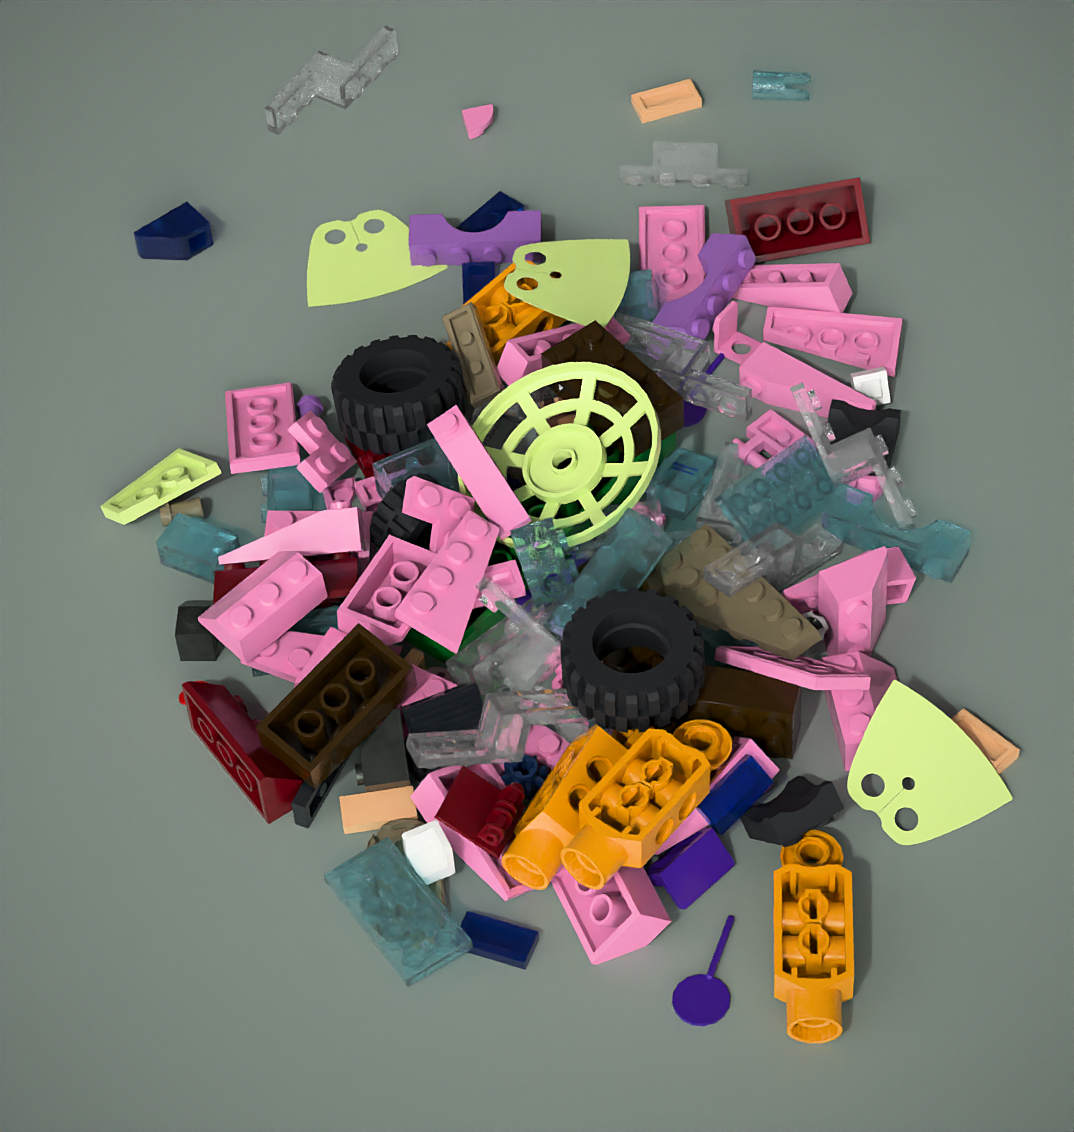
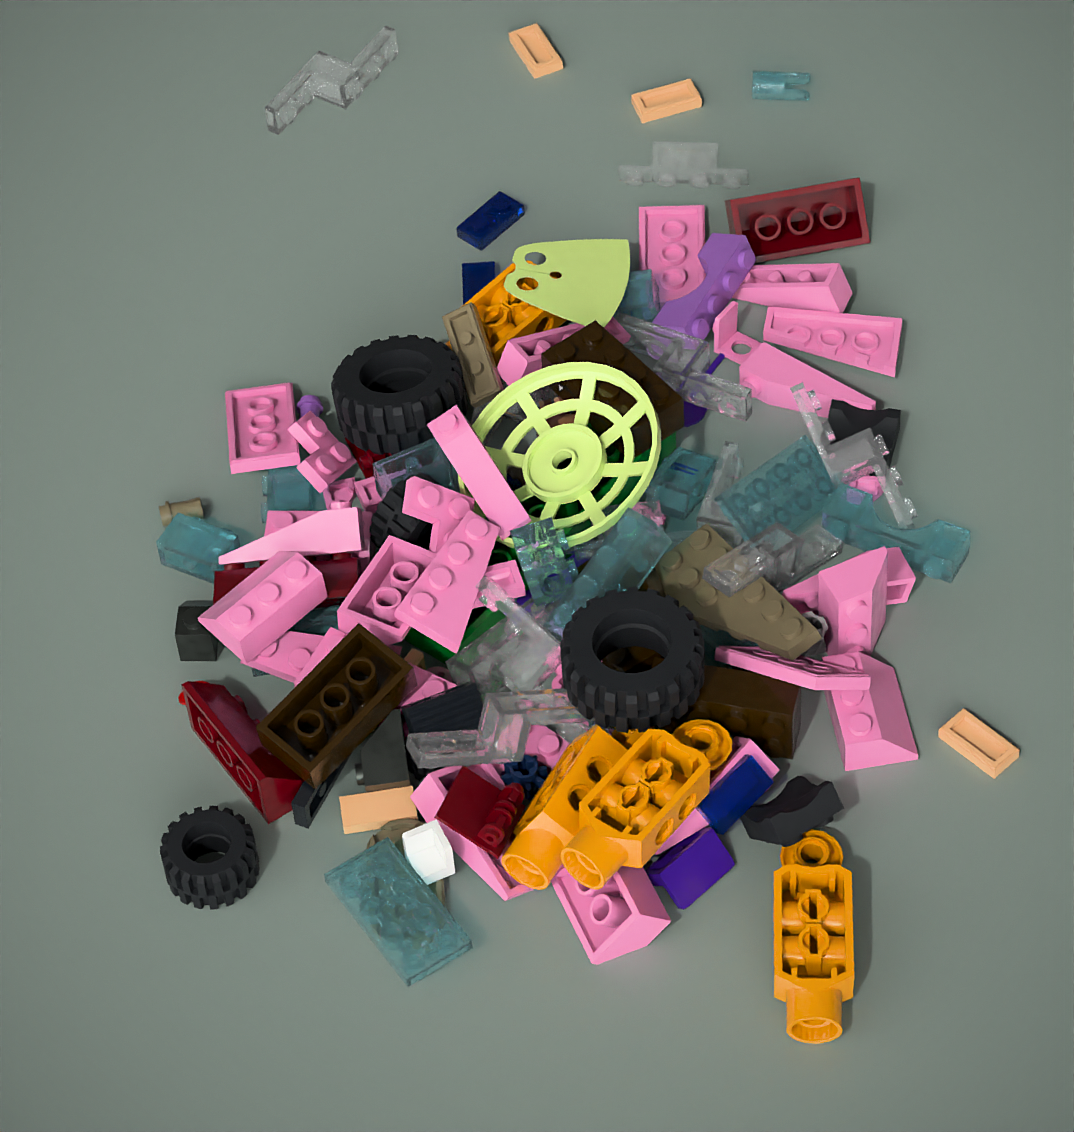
yellowish green wing [100,448,222,525] -> none
clear blue slope [133,201,214,261] -> none
yellowish green piece [307,210,449,307] -> none
medium lavender arch [409,210,543,267] -> none
clear blue tile [453,911,539,970] -> none
bright pink tile [462,104,494,140] -> none
dark purple piece [672,915,735,1026] -> none
bright pink plate [729,409,819,487] -> none
yellowish green piece [847,679,1013,845] -> none
white tile [850,367,891,406] -> none
none -> black tyre [160,806,260,910]
none -> light nougat tile [509,23,563,79]

